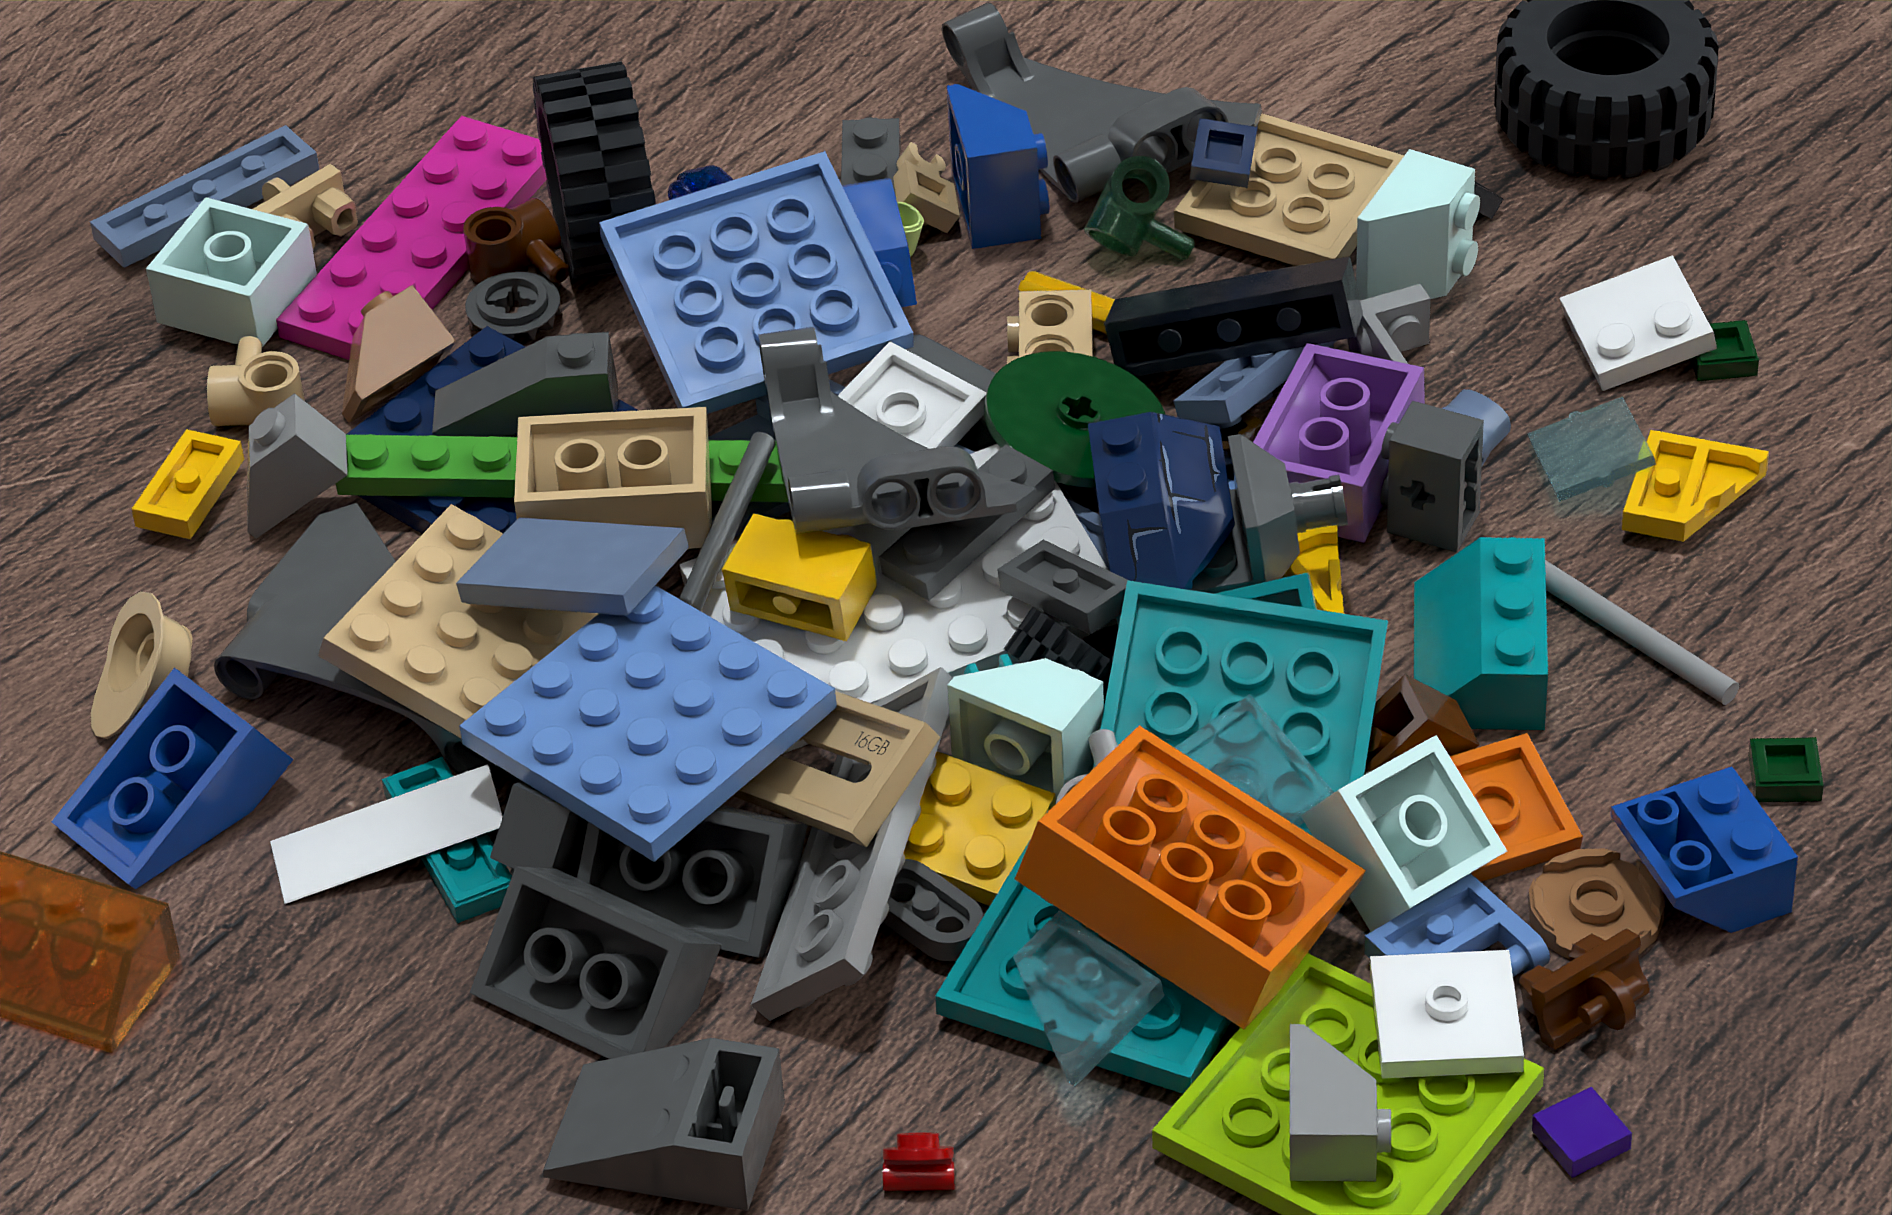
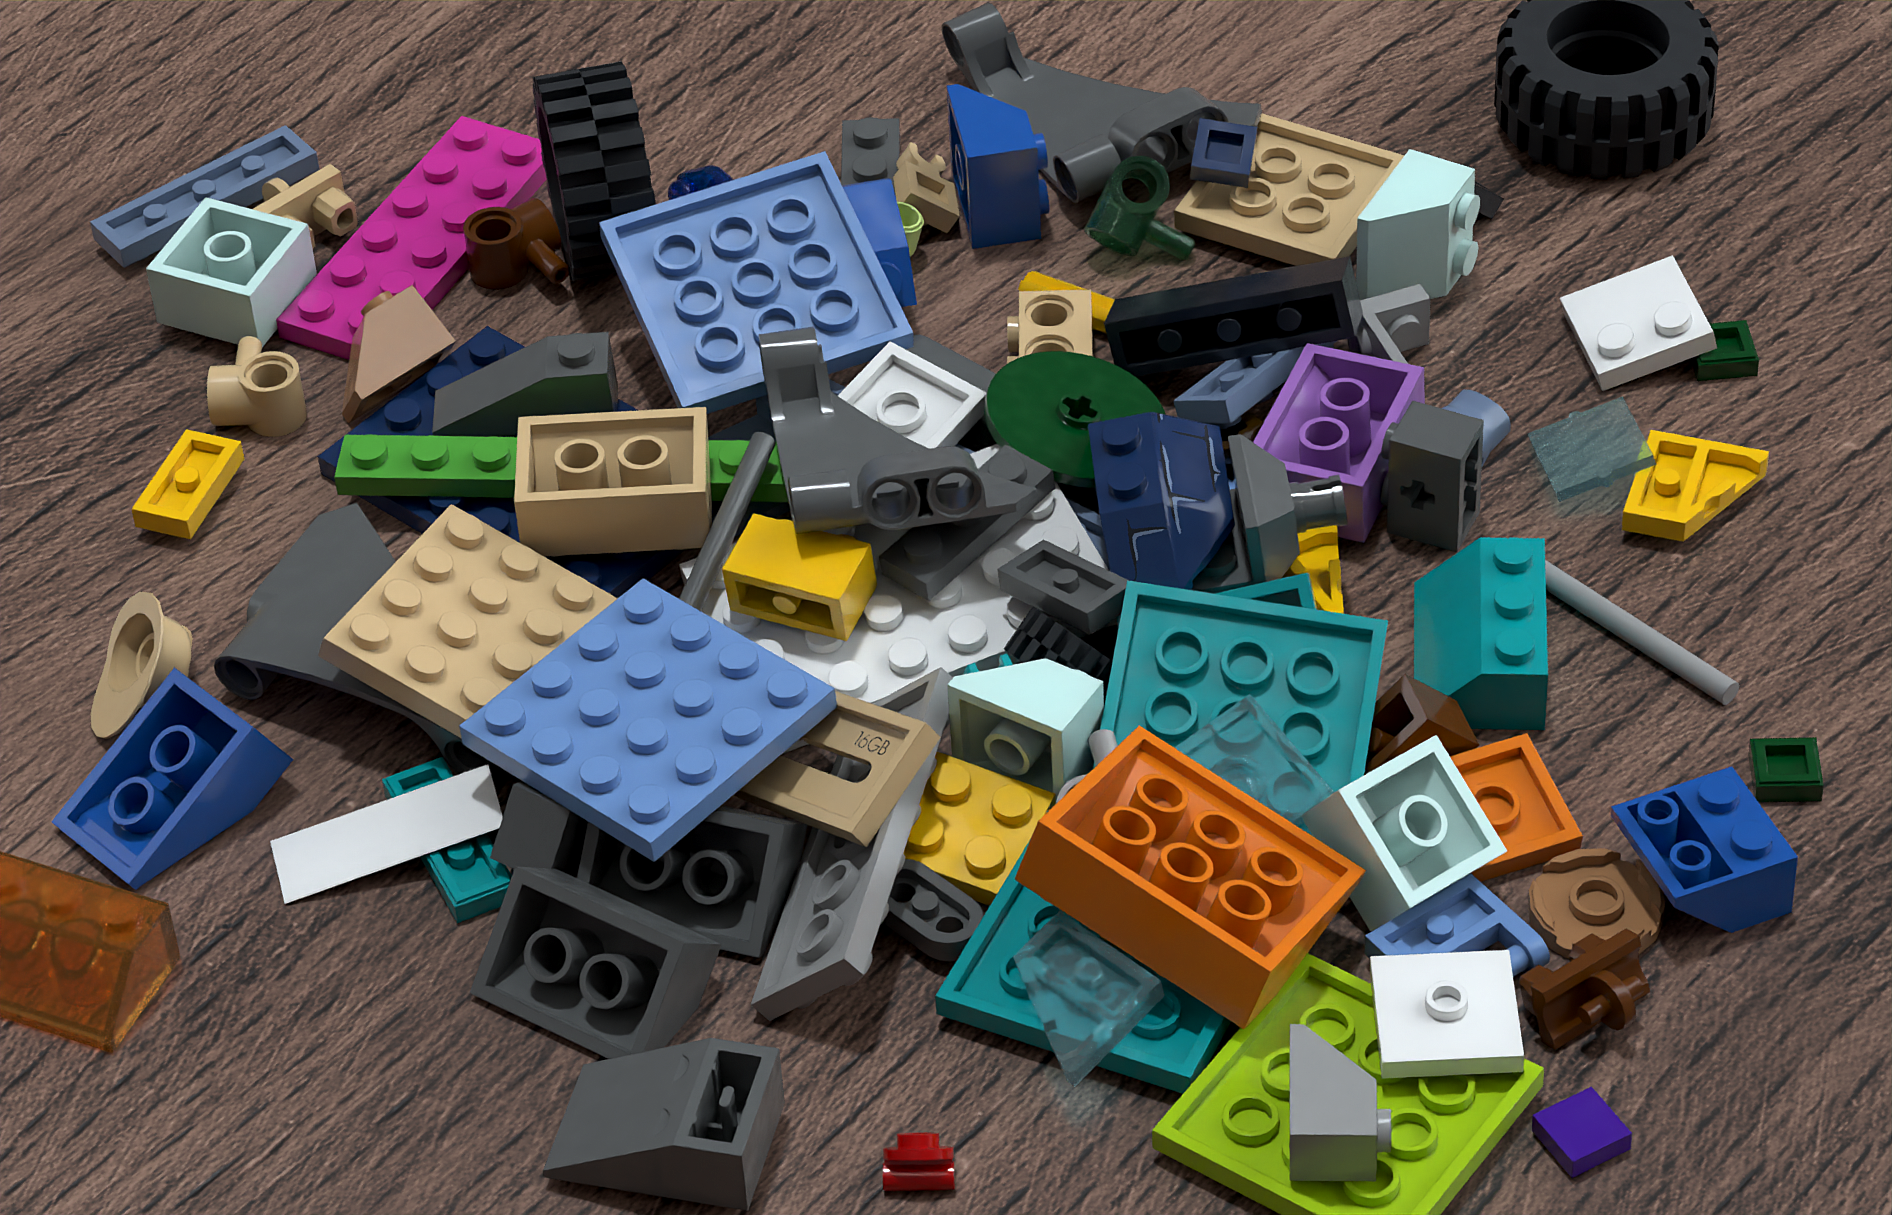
light grey slope [247,393,348,539] -> none
sand blue tile [456,517,689,616] -> none
dark grey gear [465,272,561,340] -> none

